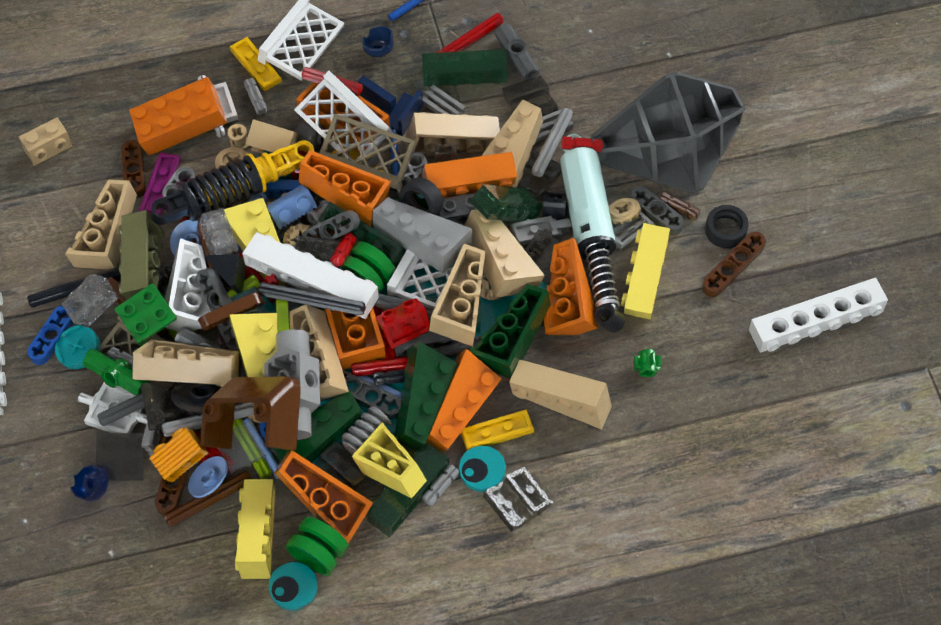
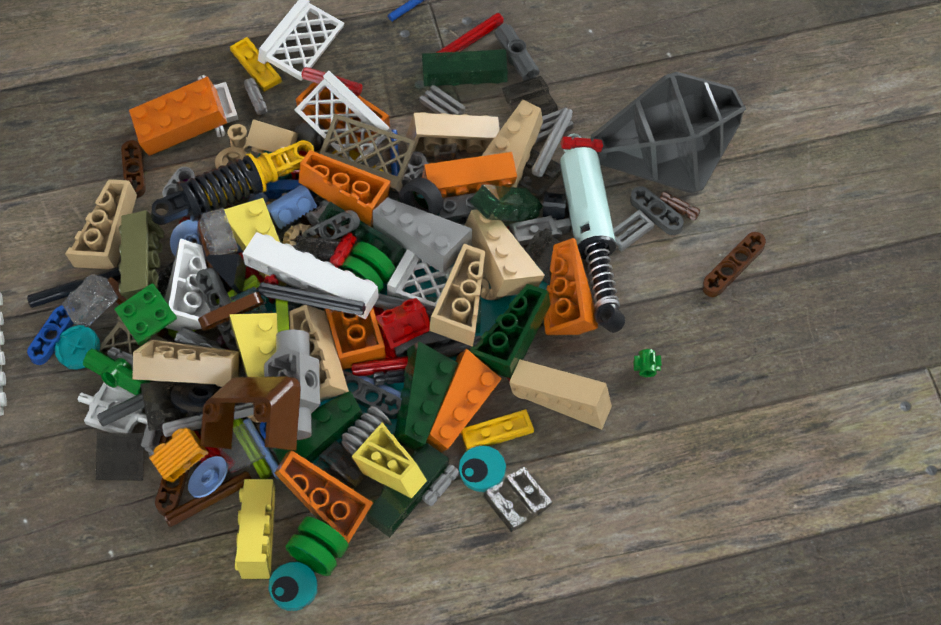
tan brick [19,117,73,166] -> none
clear blue hair [71,465,109,502] -> none
magenta tile [138,152,181,215] -> none
dark blue panel [358,75,396,115] -> none
dark blue hair [362,26,394,57] -> none
dark blue panel [389,90,423,136] -> none
tan gear [609,198,641,225] -> none
light yellow wedge [621,223,670,320] -> none
black tyre [705,205,749,248] -> none
white brick [749,278,888,353] -> none

